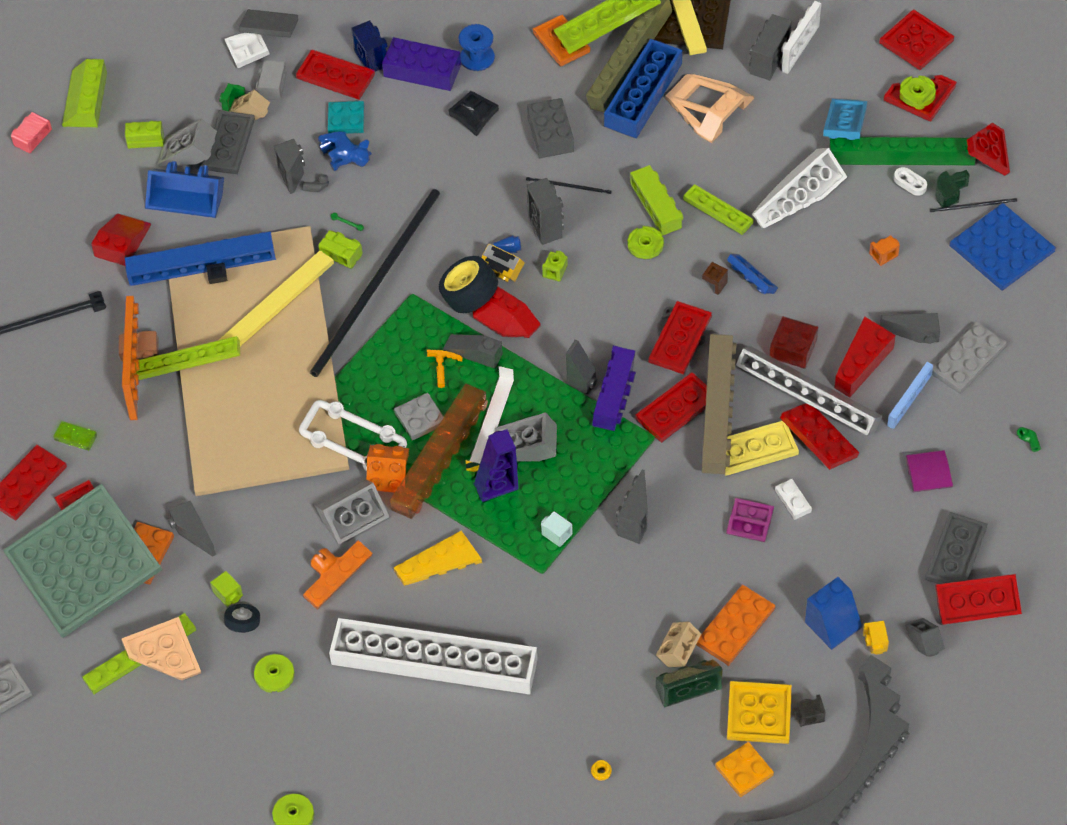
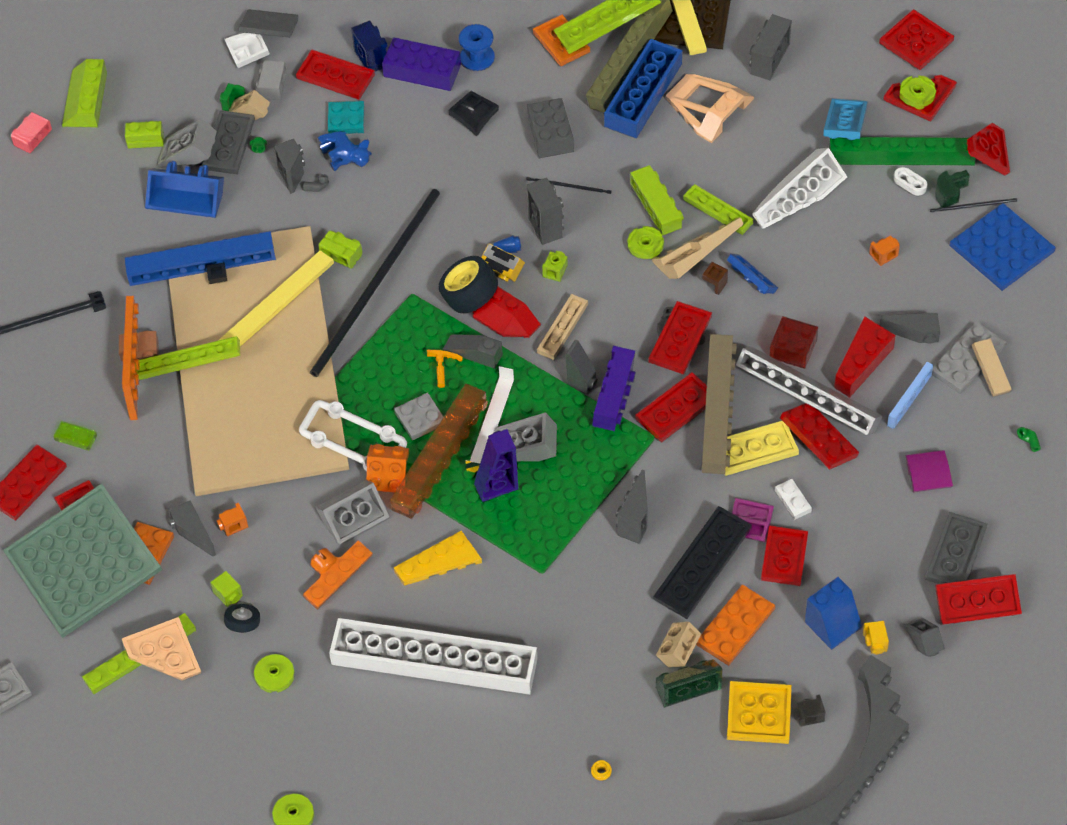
red slope [91,214,151,266] -> none
green hinge [331,213,364,231] -> none
light aqua brick [541,512,573,547] -> none
light orange plate [715,741,774,798] -> none
white plate [780,1,821,74] -> none
none -> orange brick [216,502,248,536]
none -> green plate [250,137,267,153]
none -> tan plate [537,294,588,360]
none -> tan wedge [652,218,743,279]
none -> black plate [653,506,752,619]
none -> red plate [761,526,808,586]
none -> tan tile [972,338,1012,397]

